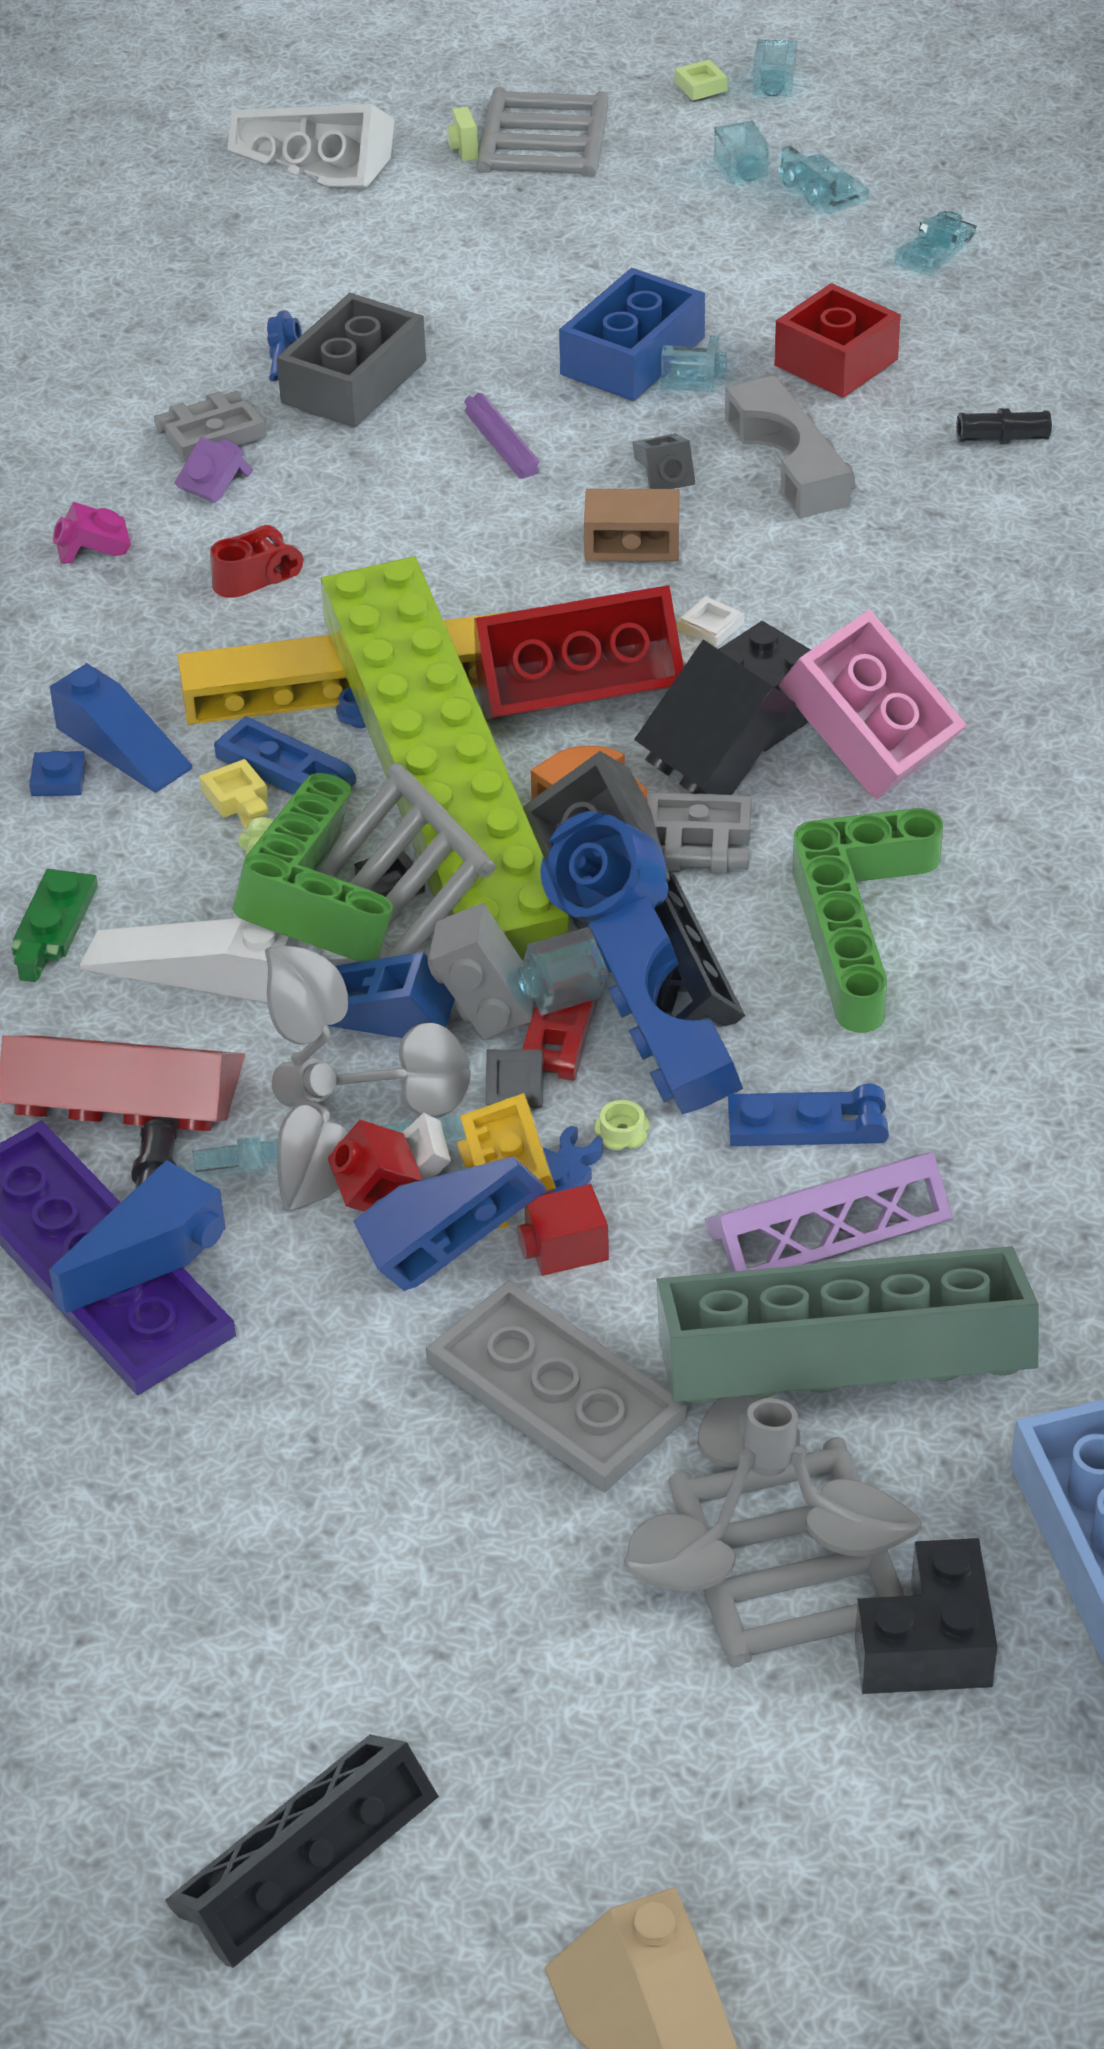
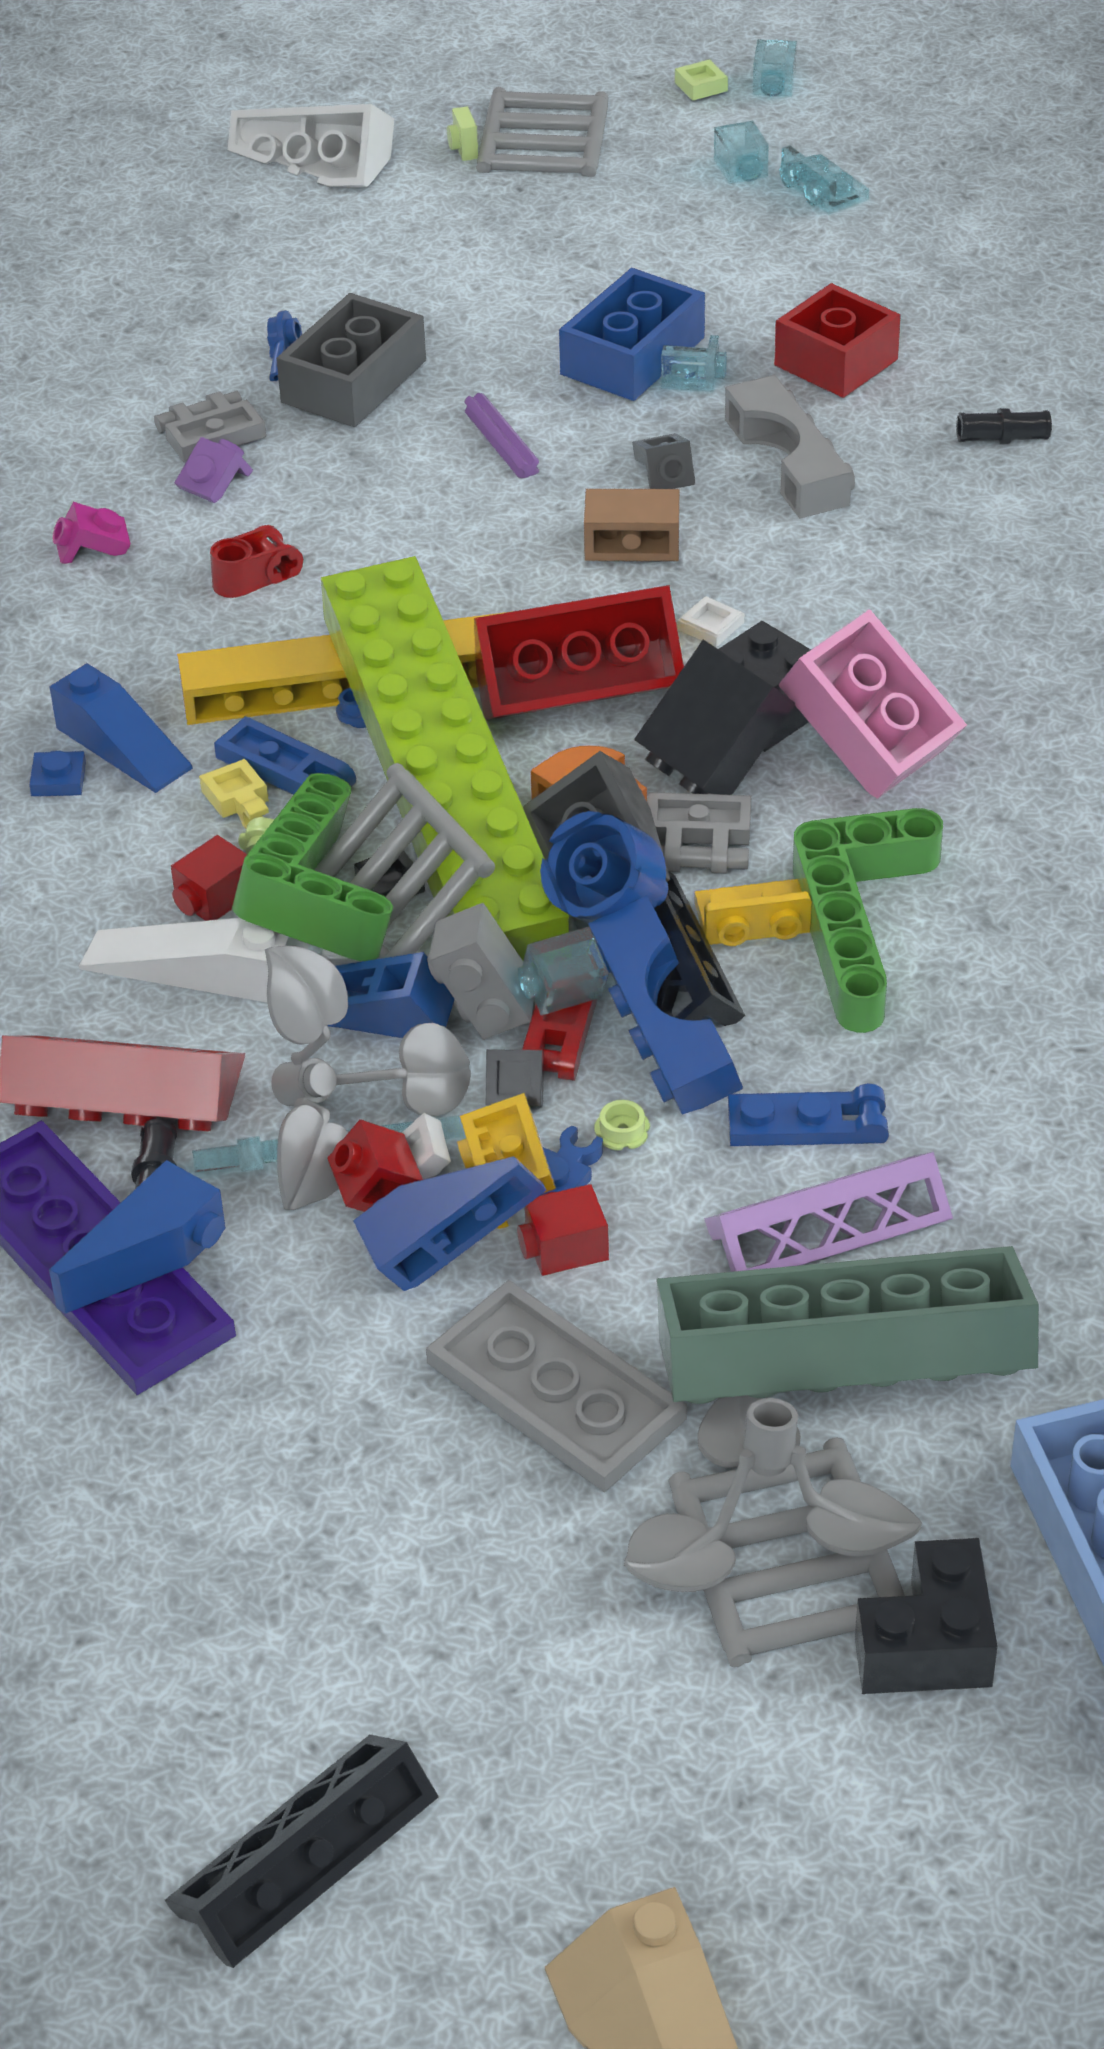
green hinge [11,869,98,982] -> none
clear light blue slope [894,211,977,277] -> none
none -> red brick [171,835,247,921]
none -> yellow bracket [694,879,812,946]

